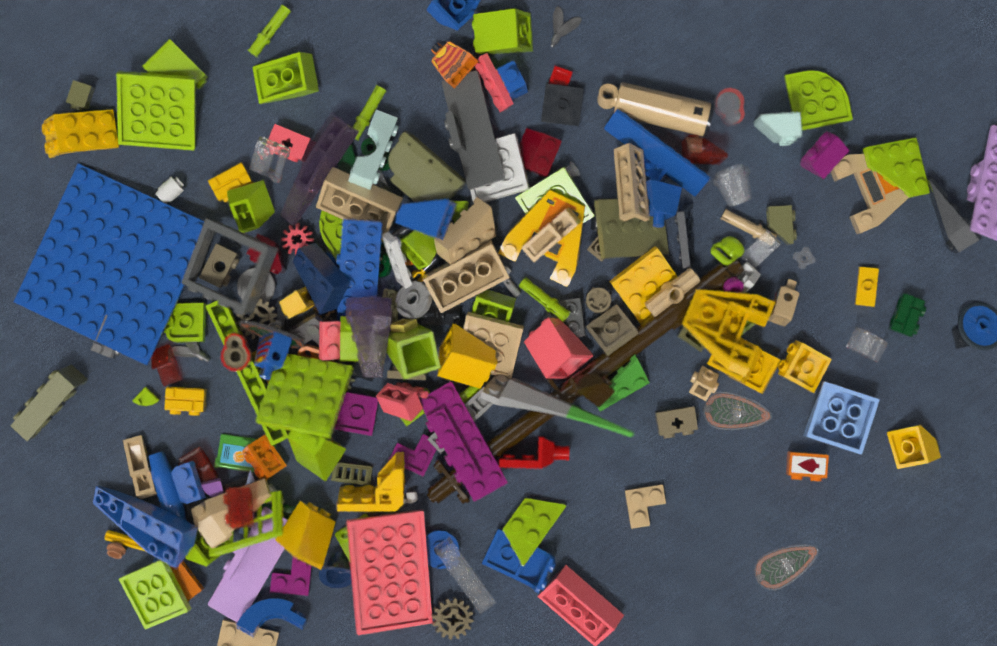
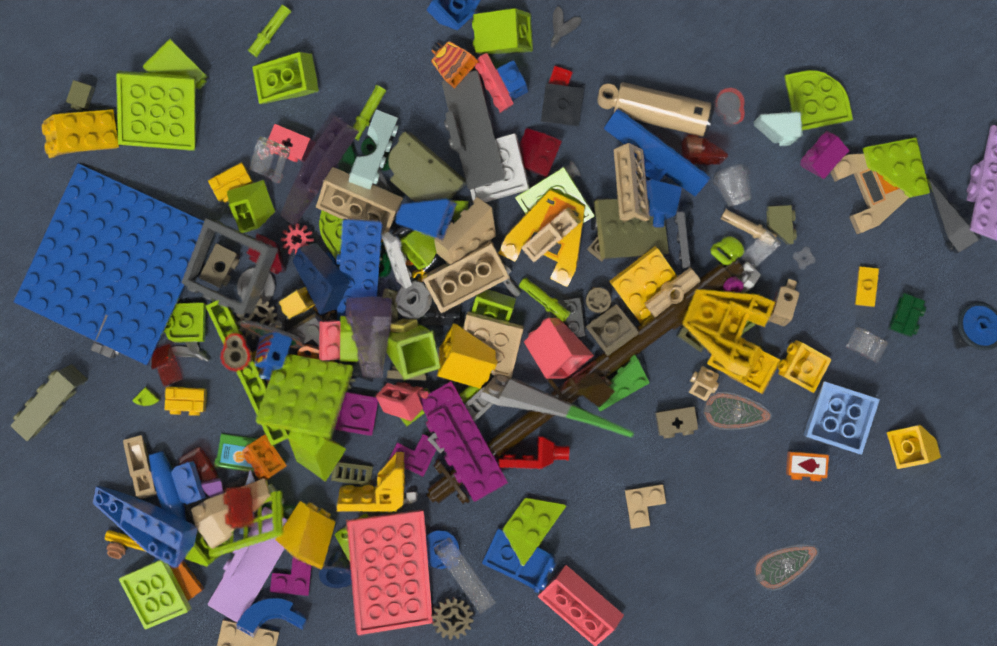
white brick [155,177,184,204] -> none

